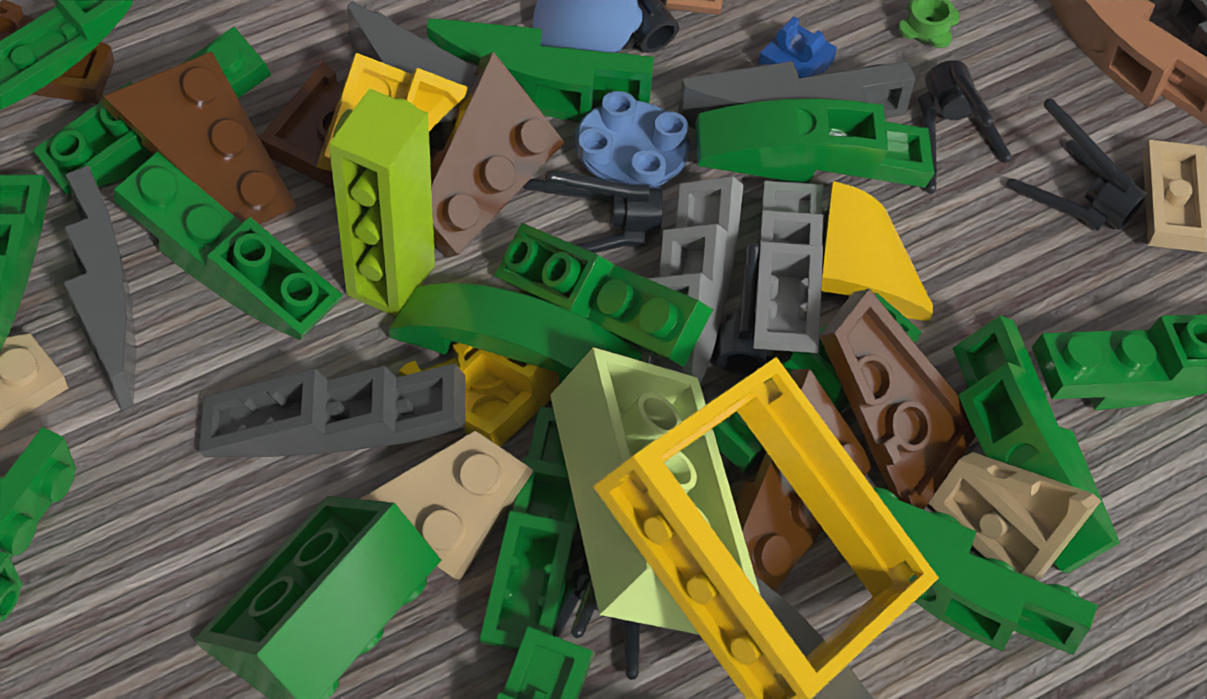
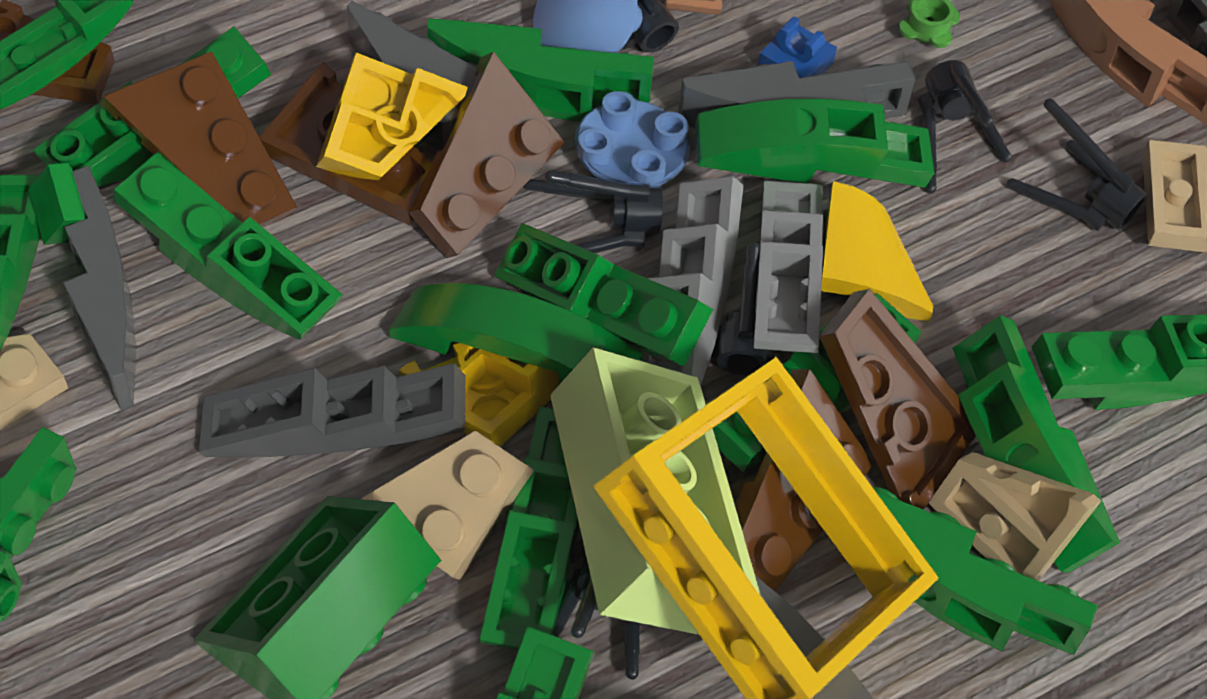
lime brick [329,88,435,317] -> none
none -> green tile [28,163,86,245]

